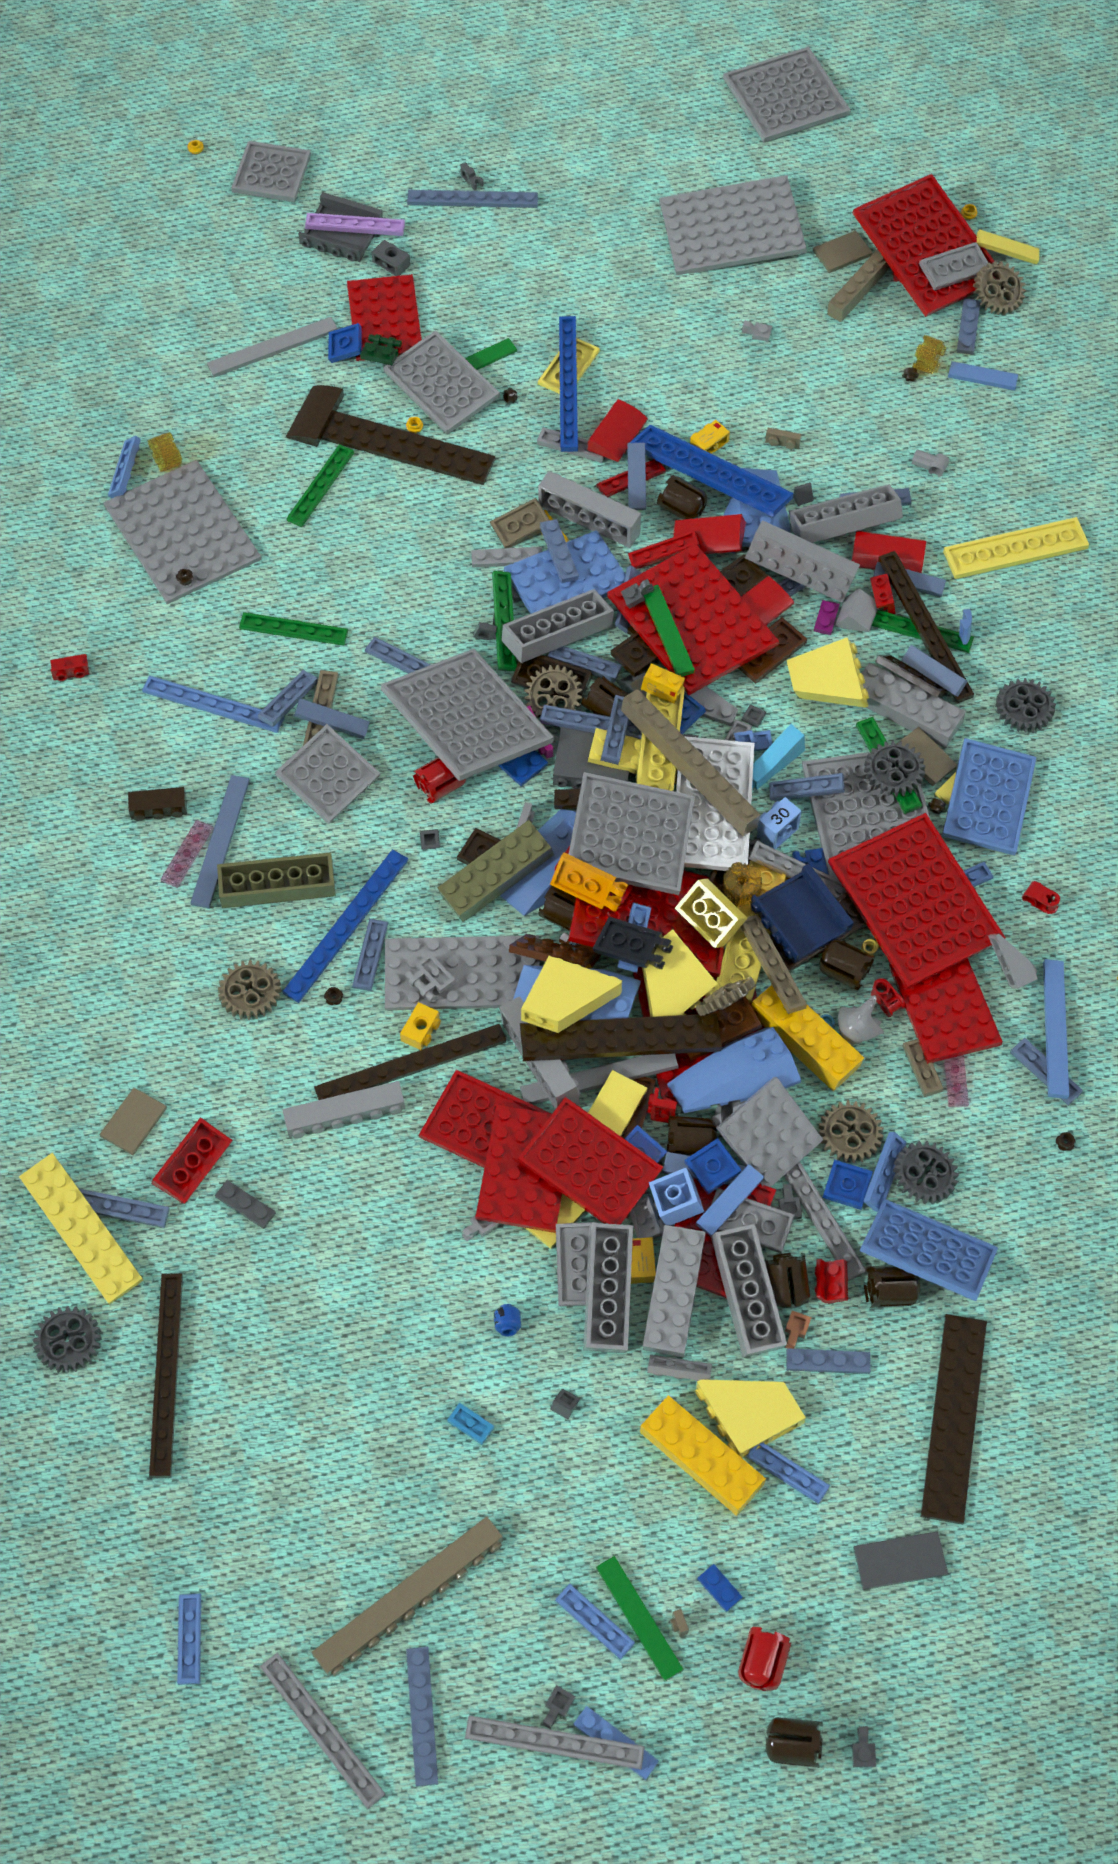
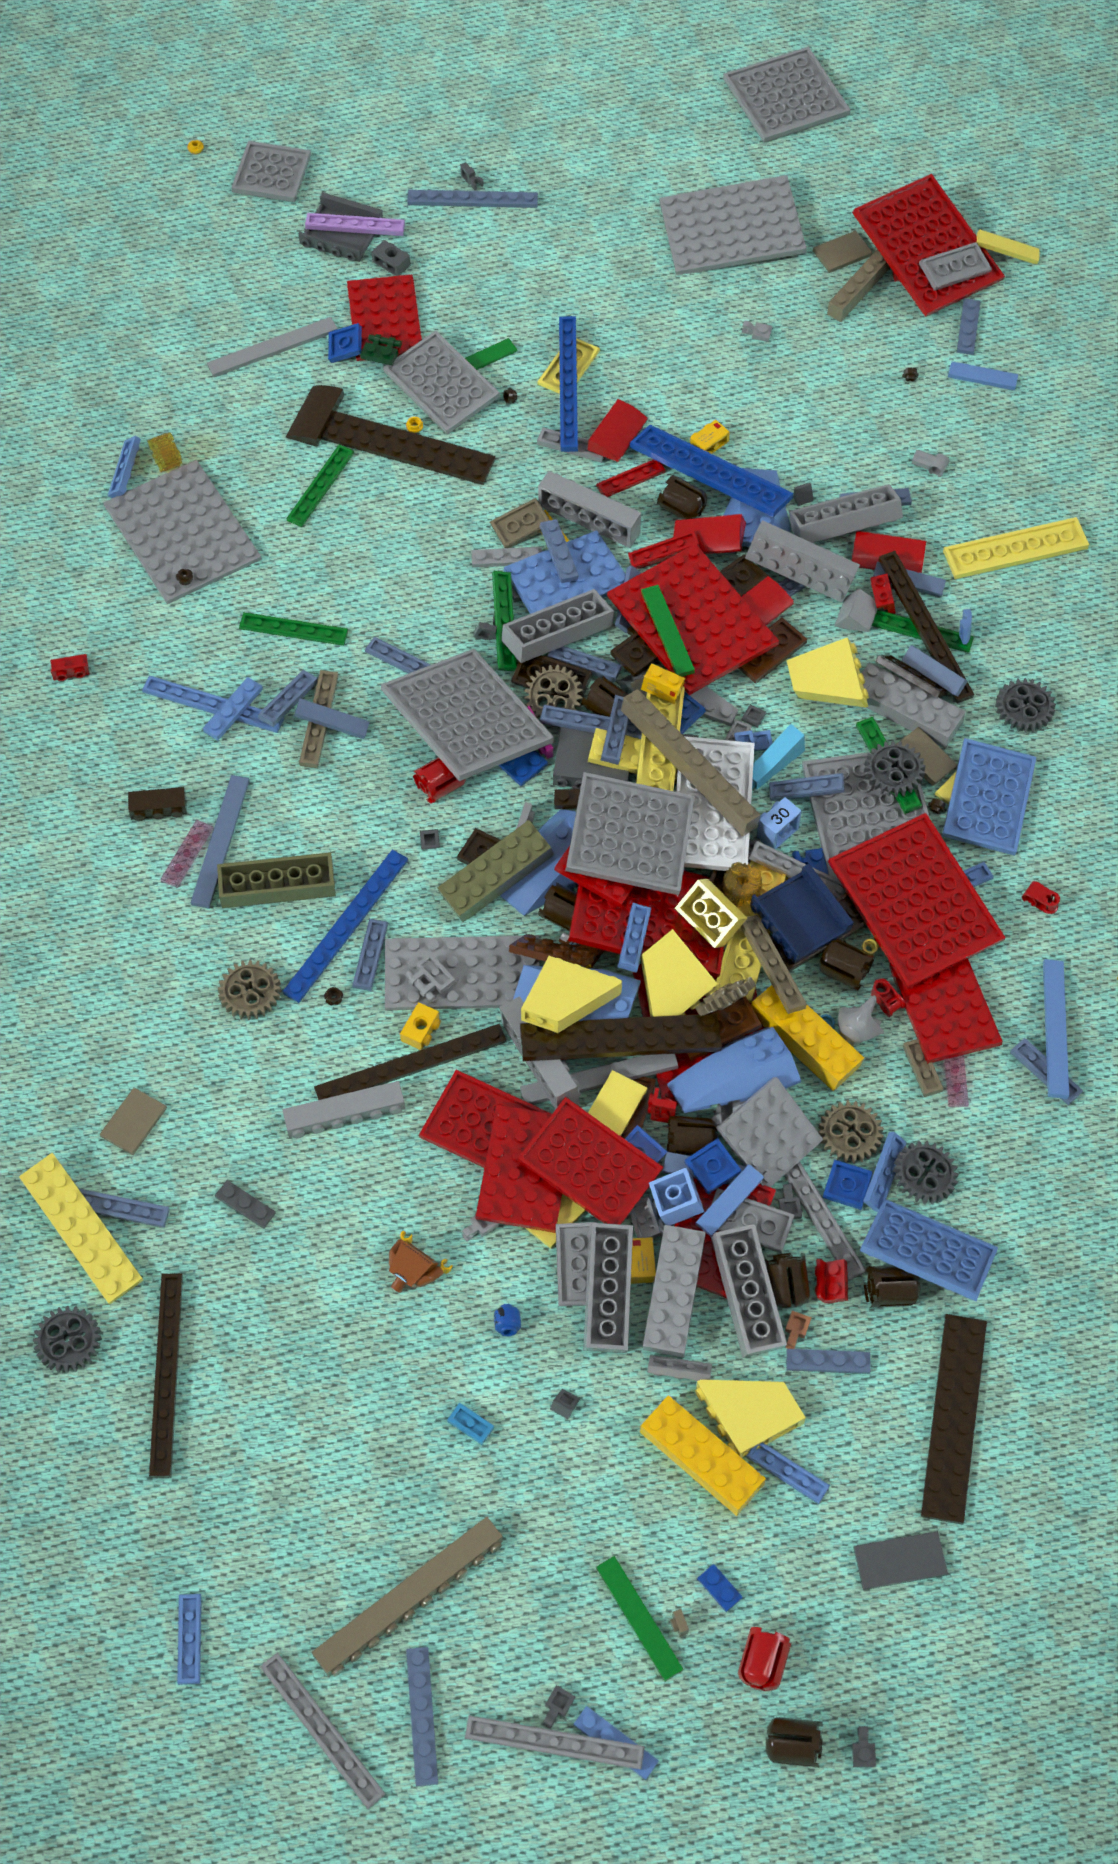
red slope [151,1117,233,1204] -> none
light grey plate [275,724,381,824] -> none
light orange tile [550,852,628,911] -> none
medium blue tile [555,1583,635,1660] -> none
black tile [593,917,673,970] -> none
dark grey plate [621,579,655,609] -> none
sand blue tile [627,443,646,510] -> none
dark tan plate [765,428,801,449] -> none
magenta plate [814,600,840,635] -> none
clear yellow brick [912,335,947,374] -> none
yellow plate [961,204,977,220] -> none
dark tan gear [973,261,1026,315] -> none
light grey slope [988,934,1038,989] -> none
dark brown plate [1056,1132,1076,1151] -> none
none -> medium blue plate [203,677,263,741]
none -> dark orange torso [389,1231,453,1293]

